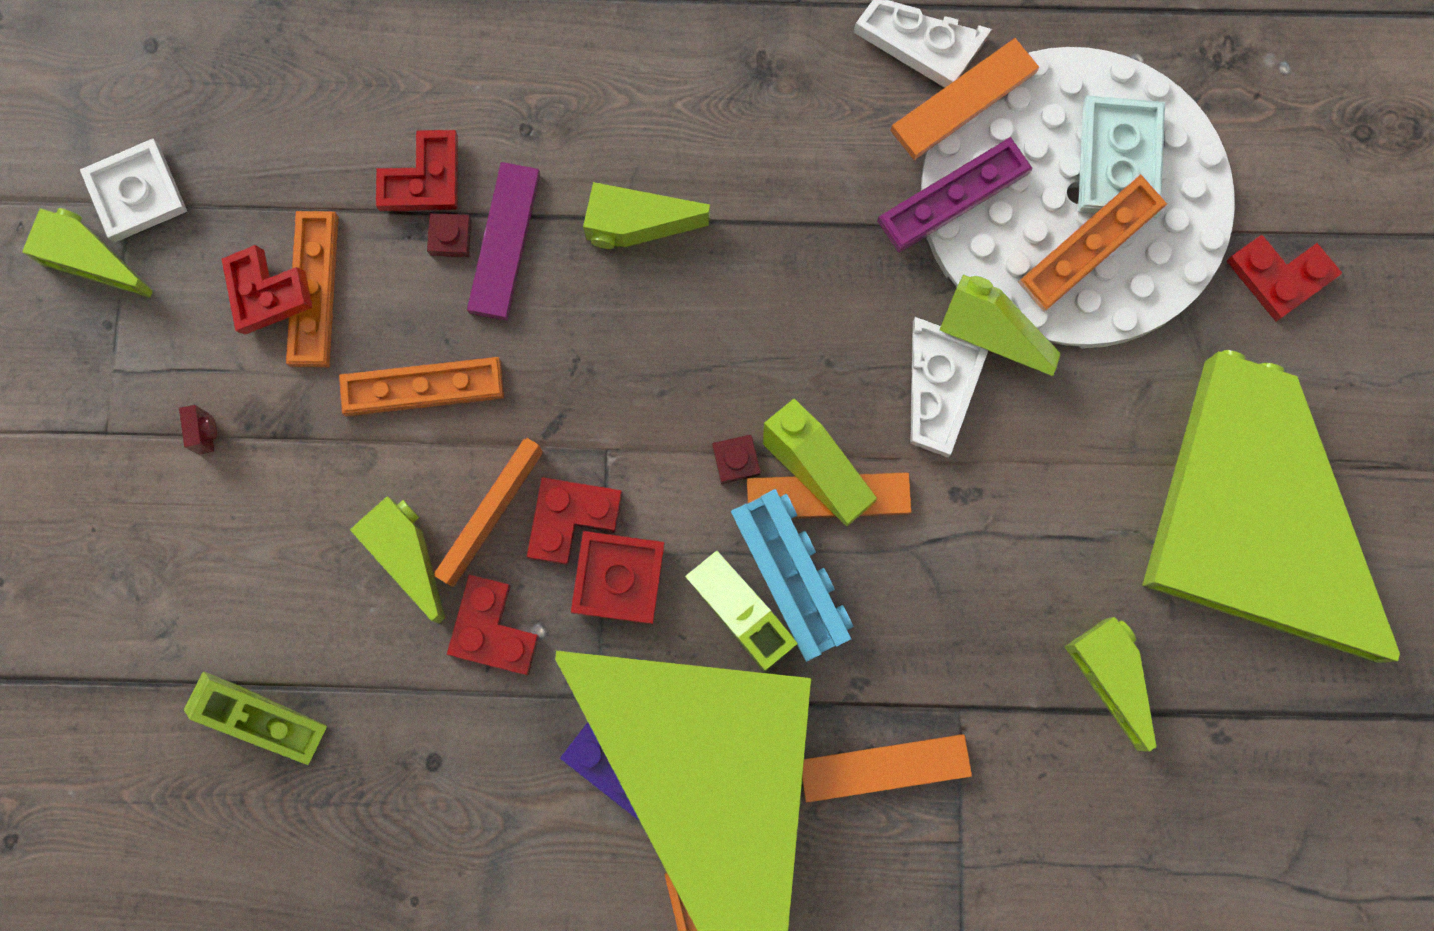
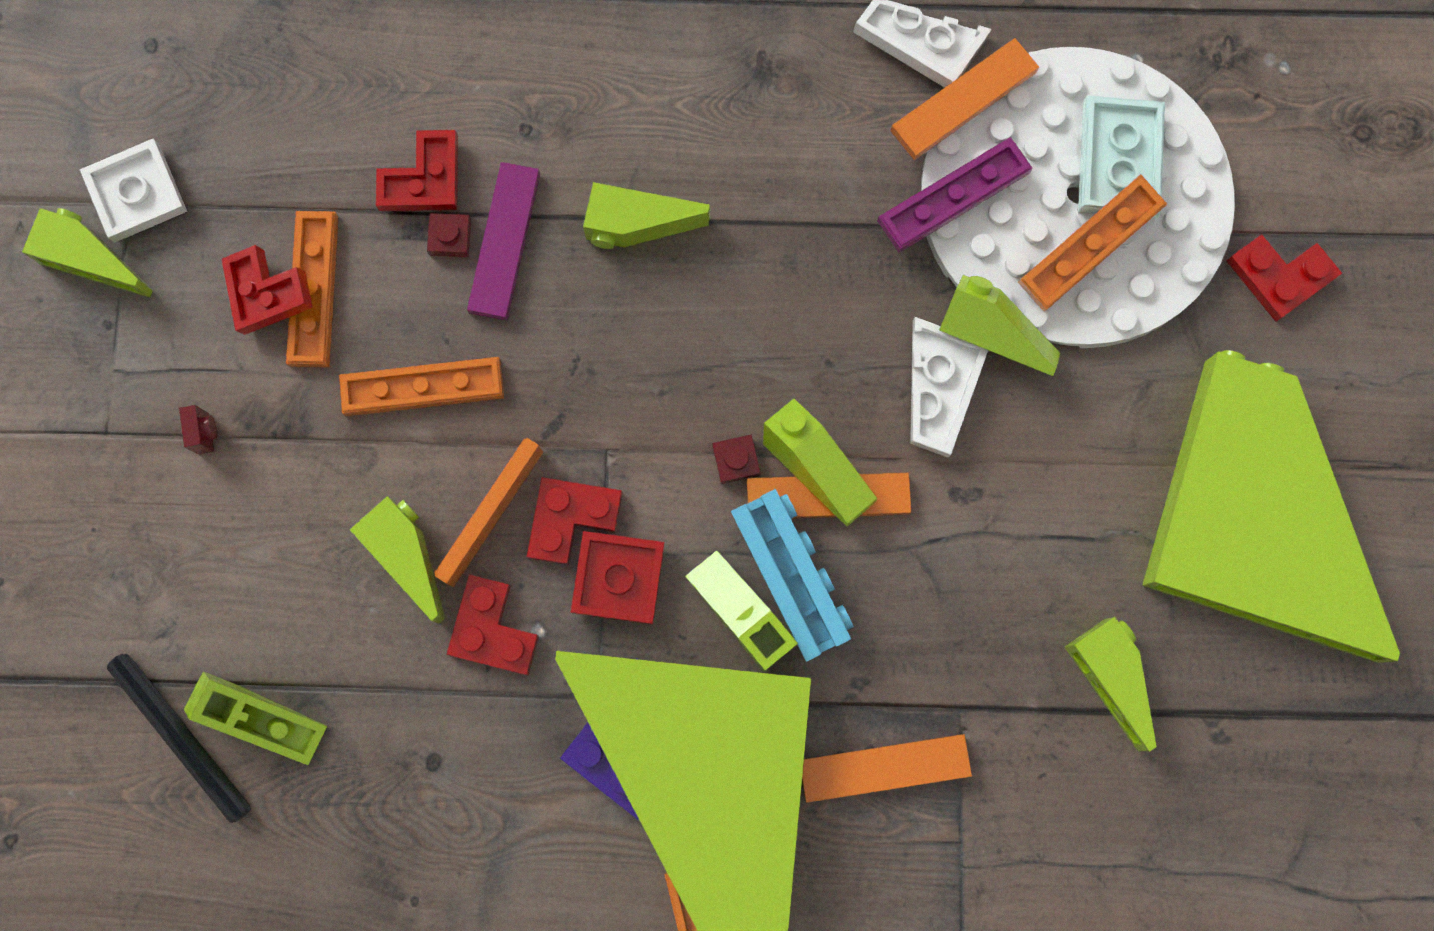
none -> black axle [107,654,251,823]

